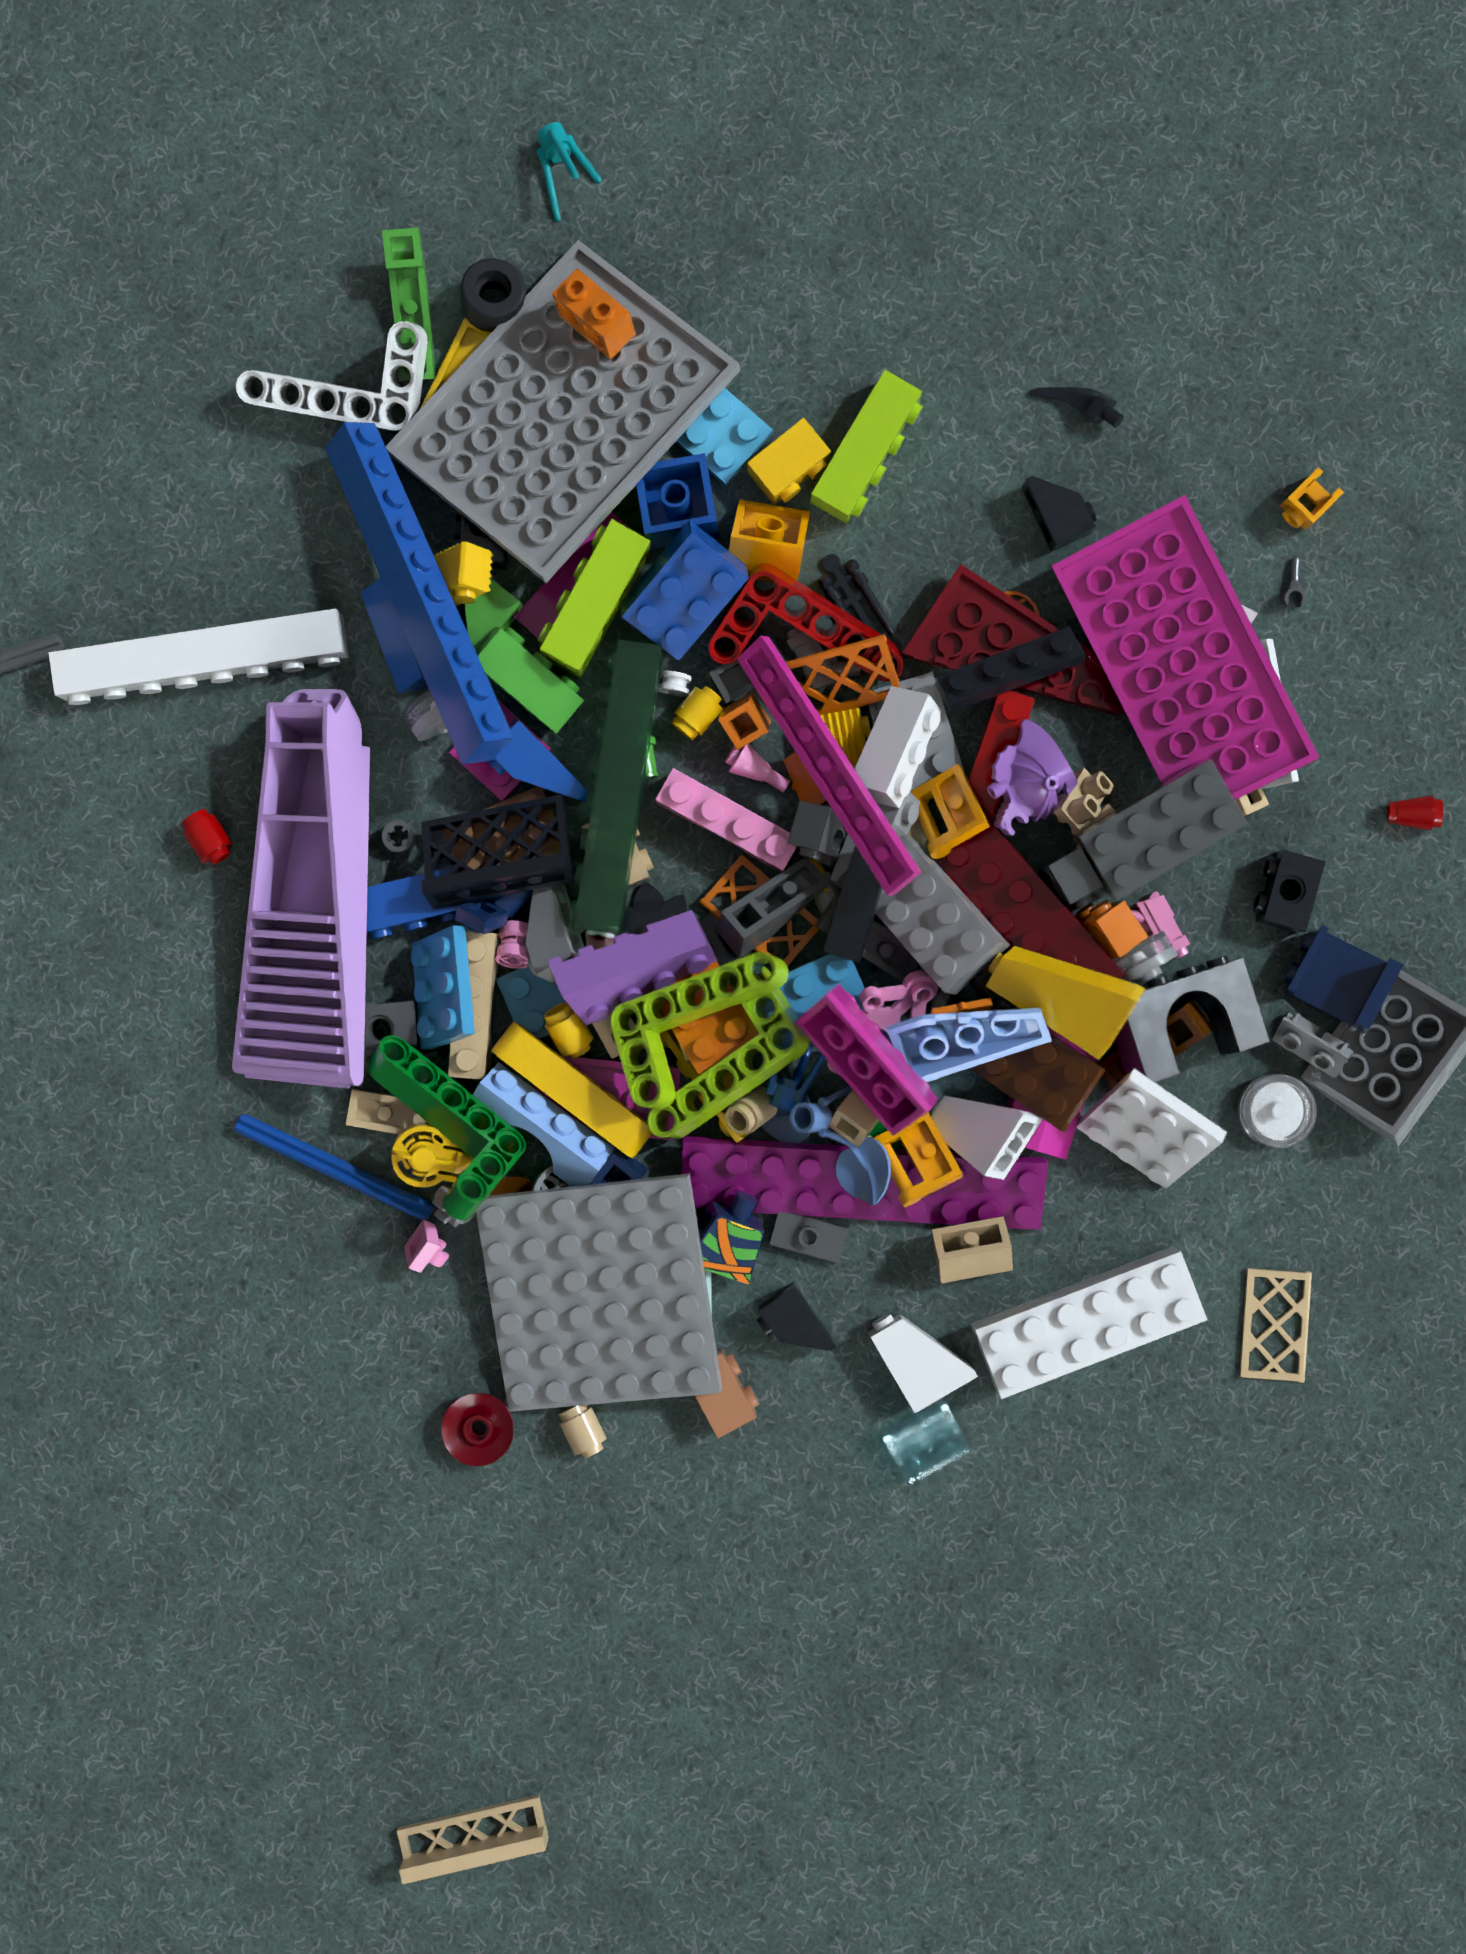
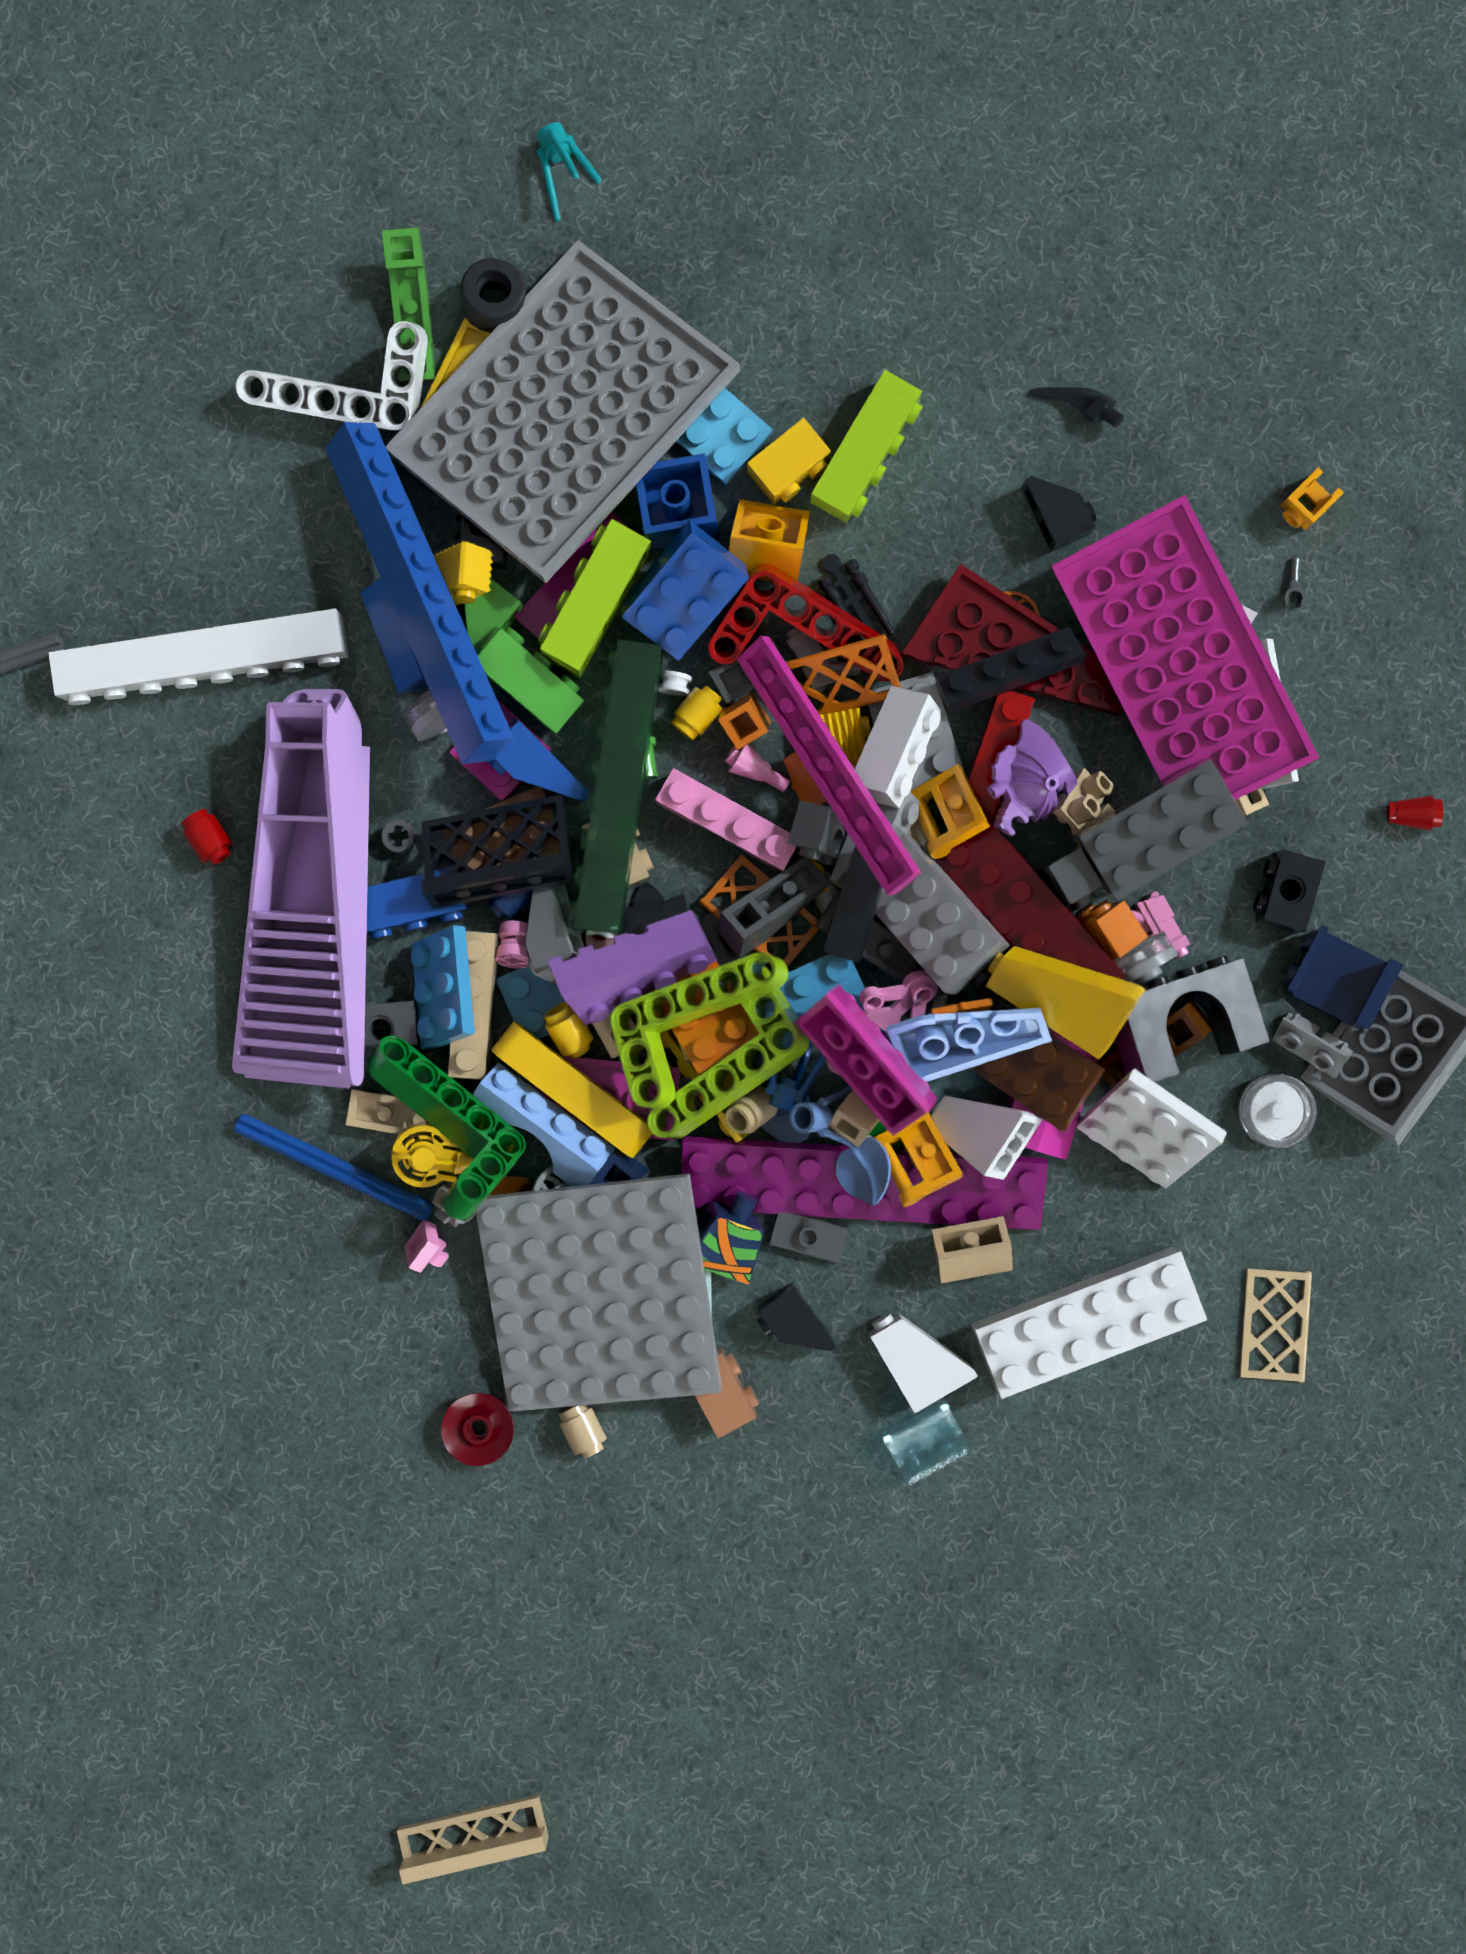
dark blue plate [455,899,508,934] -> none
orange brick [551,268,636,360] -> none

